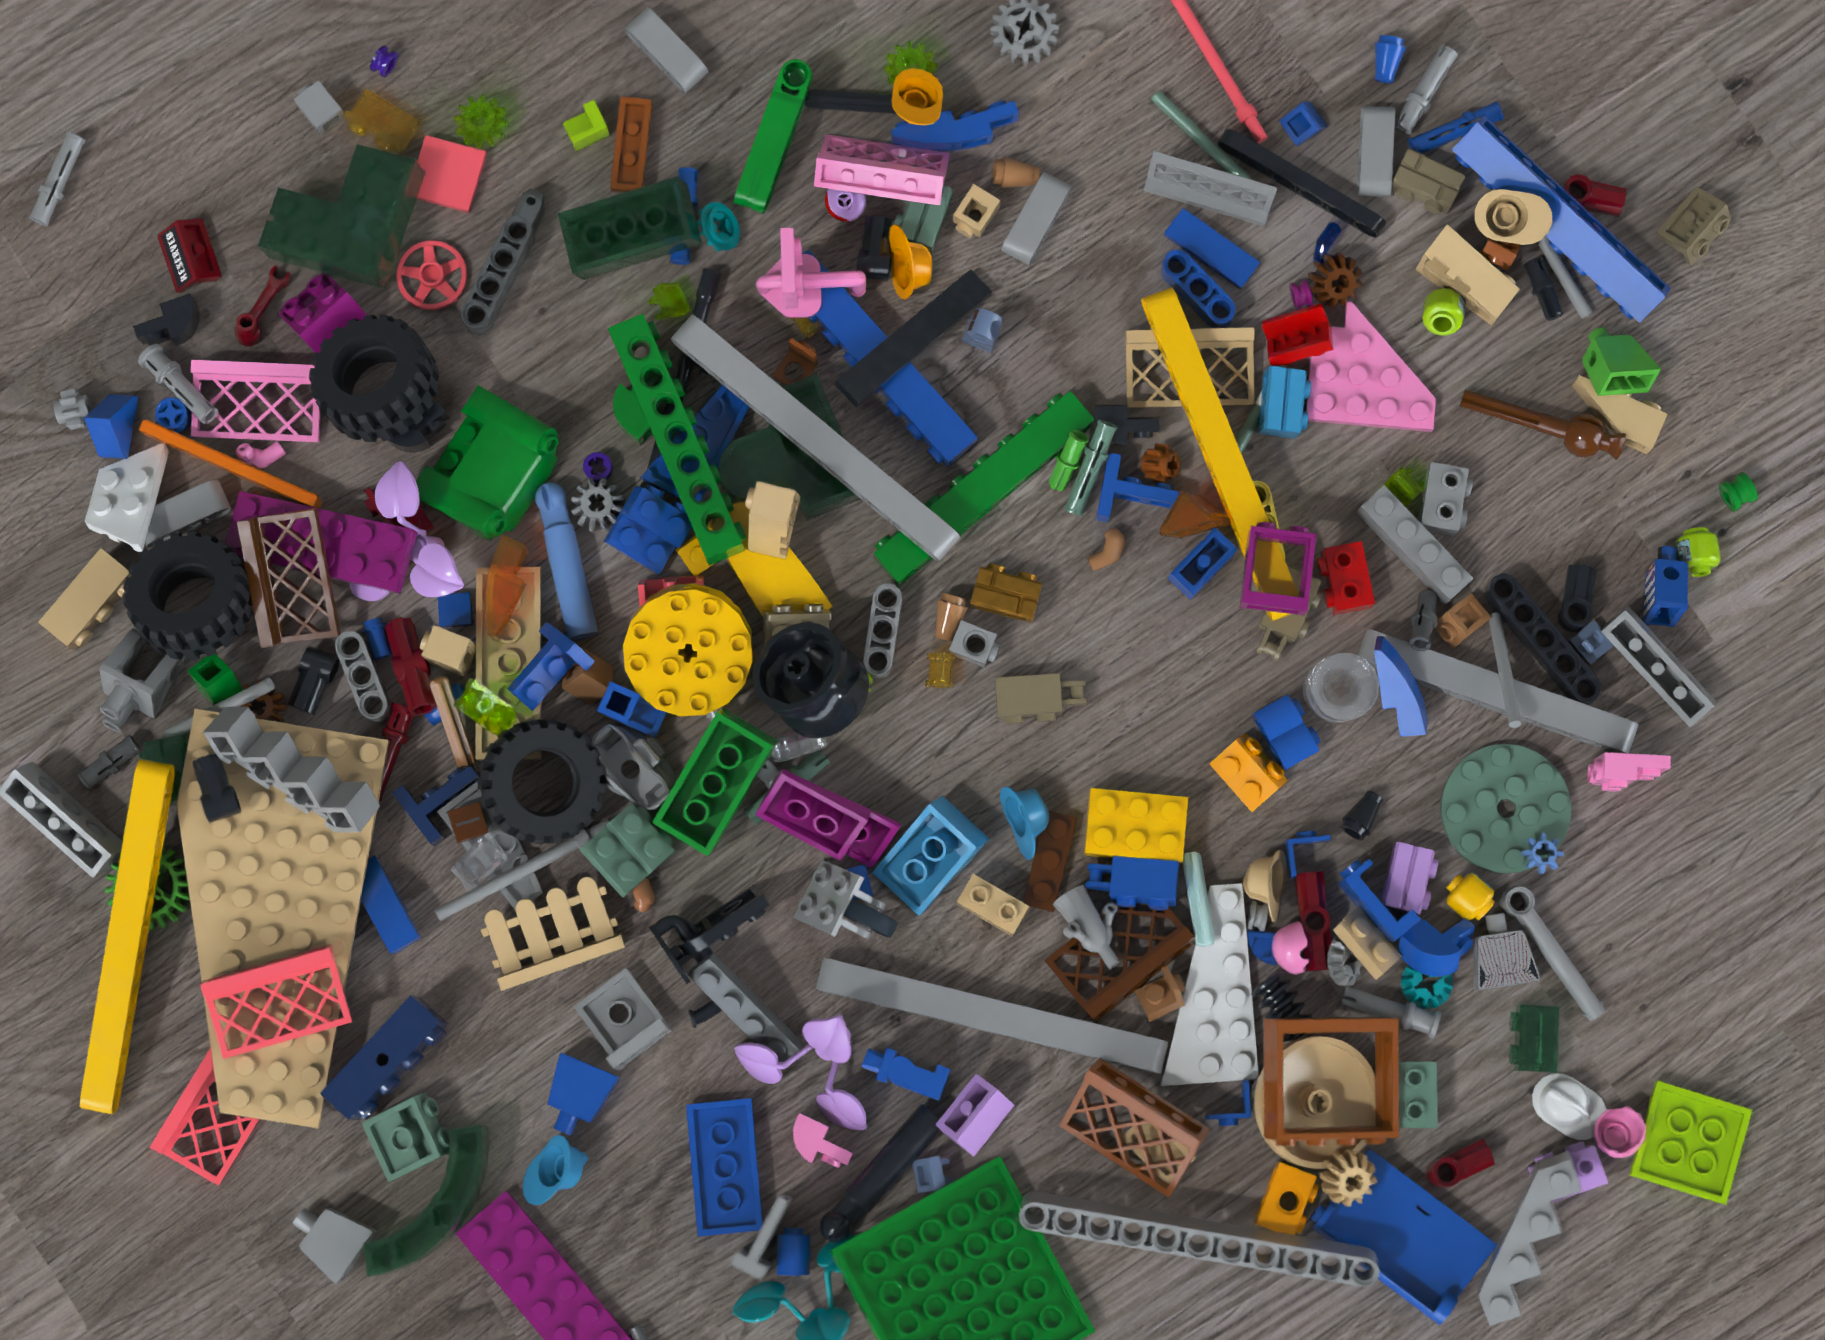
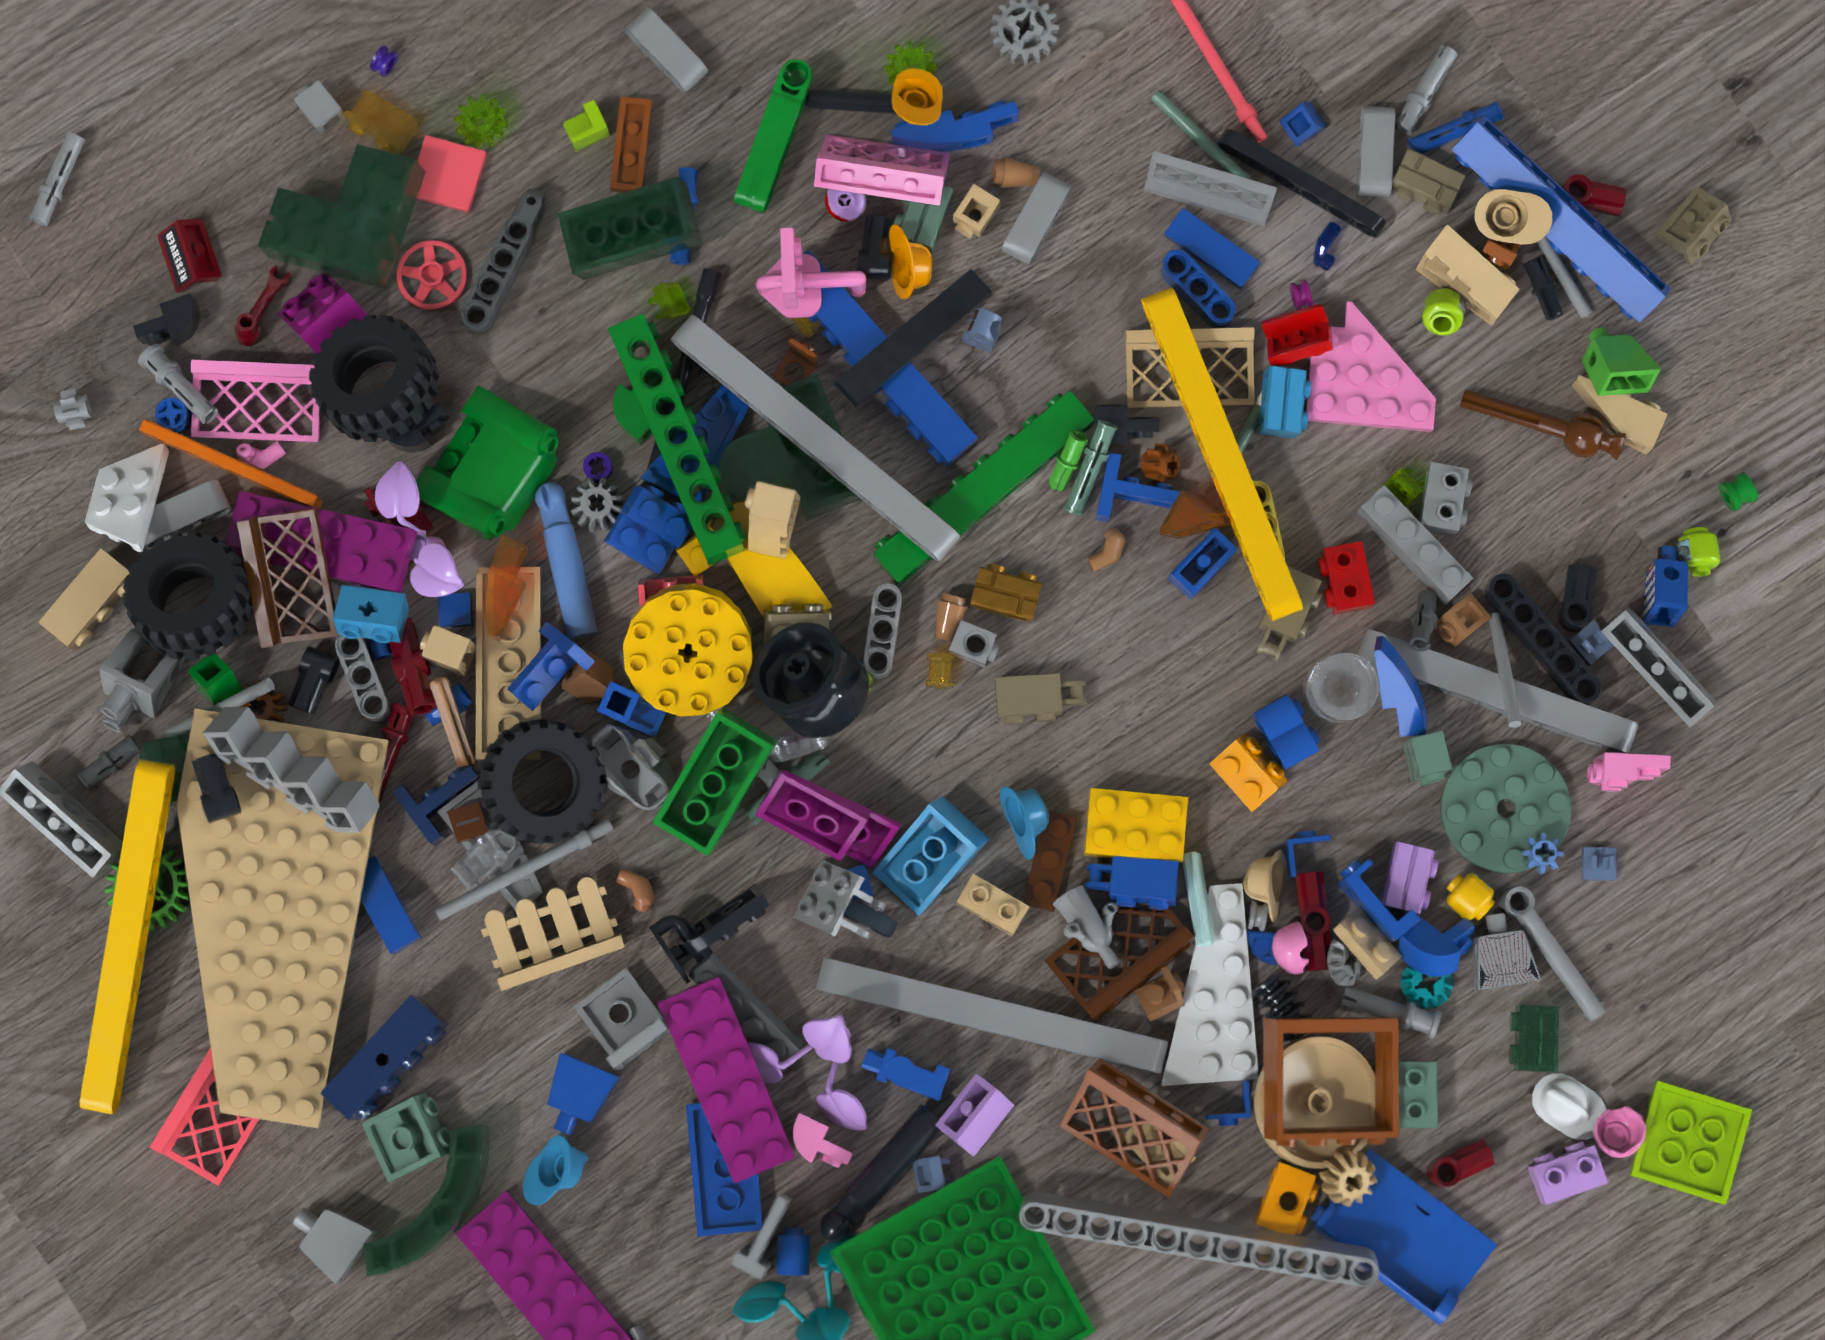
blue slope [84,394,139,459] -> none
coral fence [200,944,352,1059] -> none
clear neon green hips [453,678,516,736] -> none
sand green plate [579,803,675,898] -> none
teal gear [696,202,740,252] -> none
magenta window [1239,522,1316,616] -> none
reddish brown gear [1307,252,1363,307] -> none
black cone [1341,791,1383,841] -> none
blue cone [1375,35,1406,84] -> none
light grey brick [1478,1151,1582,1326] -> none
none -> dark azure brick [333,585,409,643]
none -> magenta plate [658,975,795,1183]
none -> sand green brick [1402,731,1452,786]
none -> sand blue tile [1582,847,1616,881]

